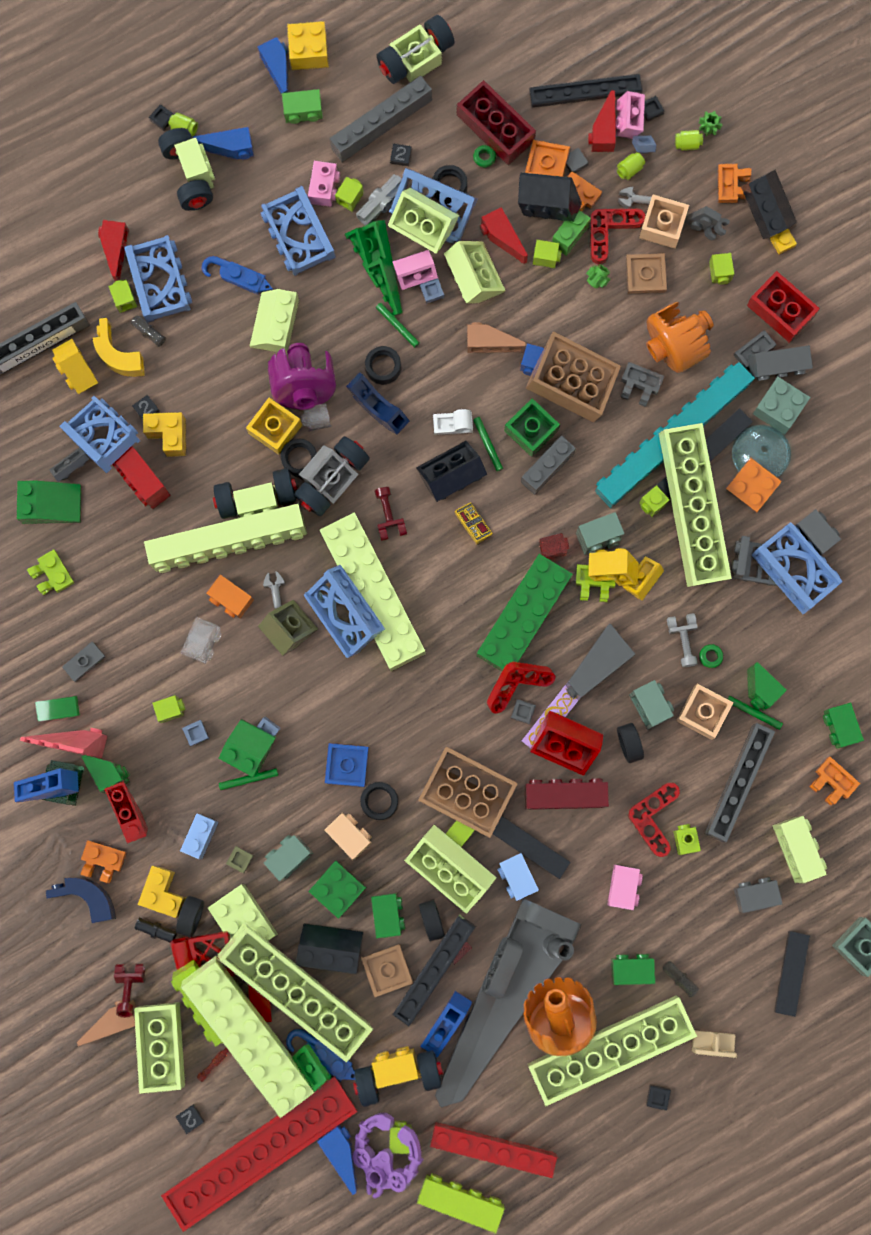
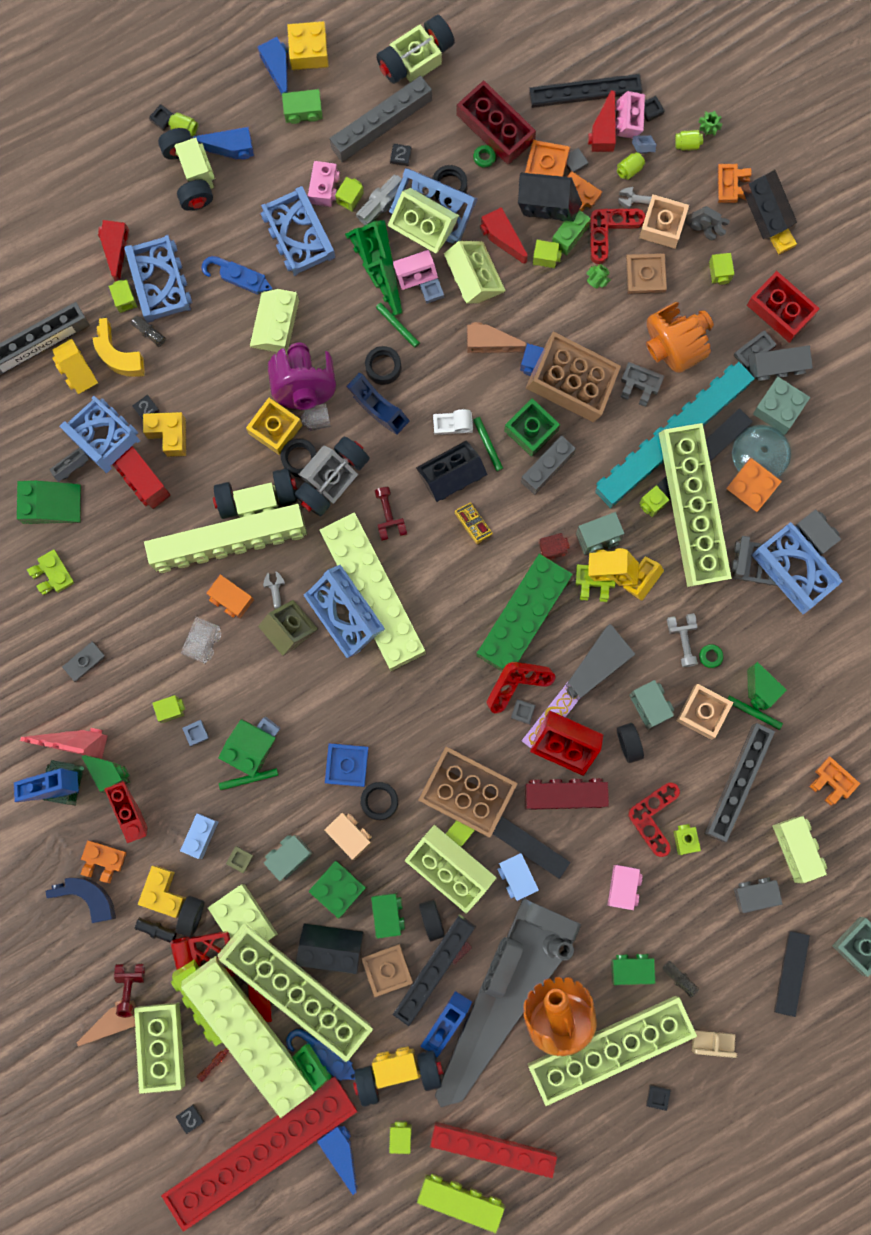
green slope [35,696,80,721] -> none
medium lavender piece [353,1113,423,1199] -> none
green brick [823,702,864,749] -> none

